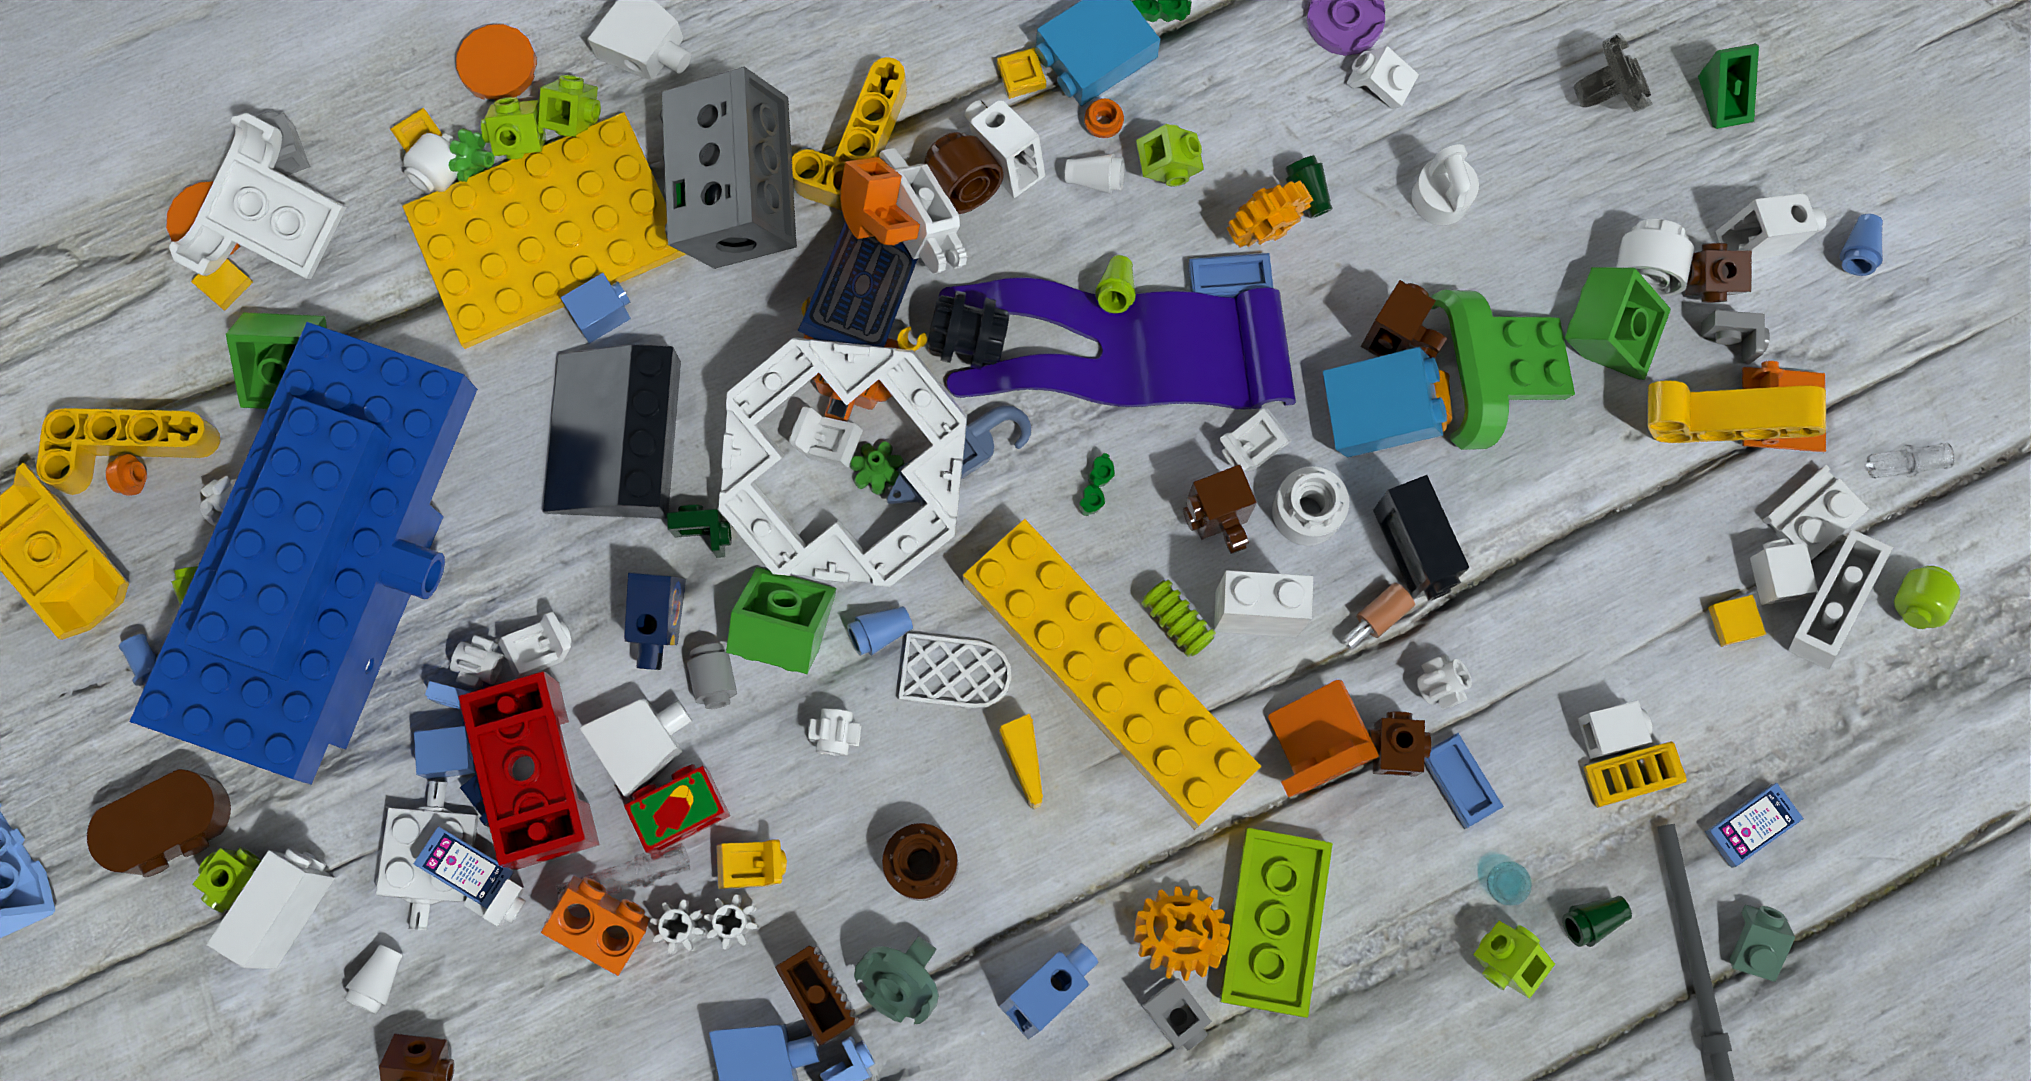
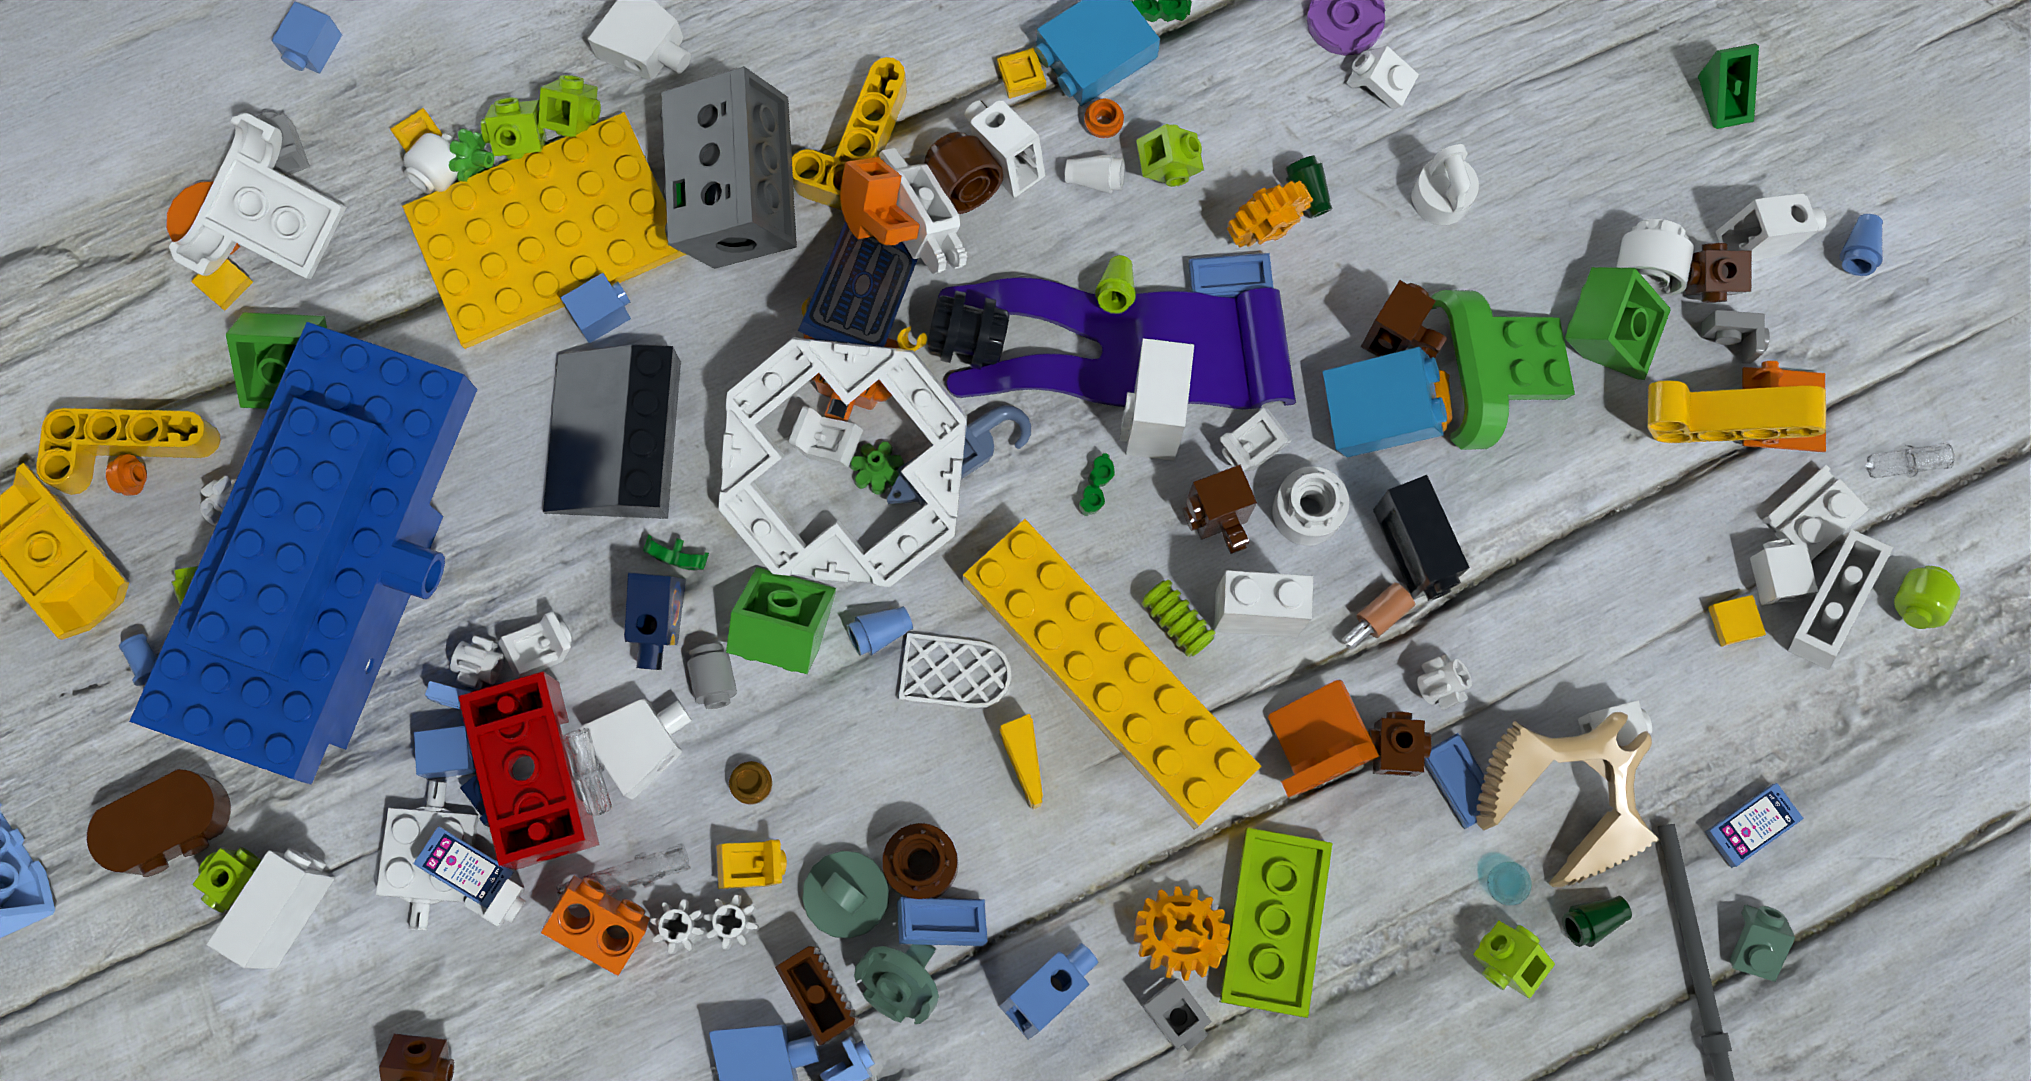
white cone [344,944,403,1014] -> none
orange tile [456,24,537,101] -> none
brick [624,764,731,855] -> none
dark green bracket [667,505,732,558] -> none
white gear [807,709,861,756] -> none
clear smoke tile [1573,33,1652,112] -> none
yellow slope [1583,741,1687,808] -> none
none -> medium blue brick [272,1,342,74]
none -> clear axle [562,728,612,816]
none -> green piece [642,534,709,571]
none -> pearl gold plate [729,761,773,805]
none -> sand green tile [802,851,889,939]
none -> medium blue tile [897,897,988,946]
none -> white wedge [1120,338,1194,461]
none -> tan piece [1476,712,1659,887]

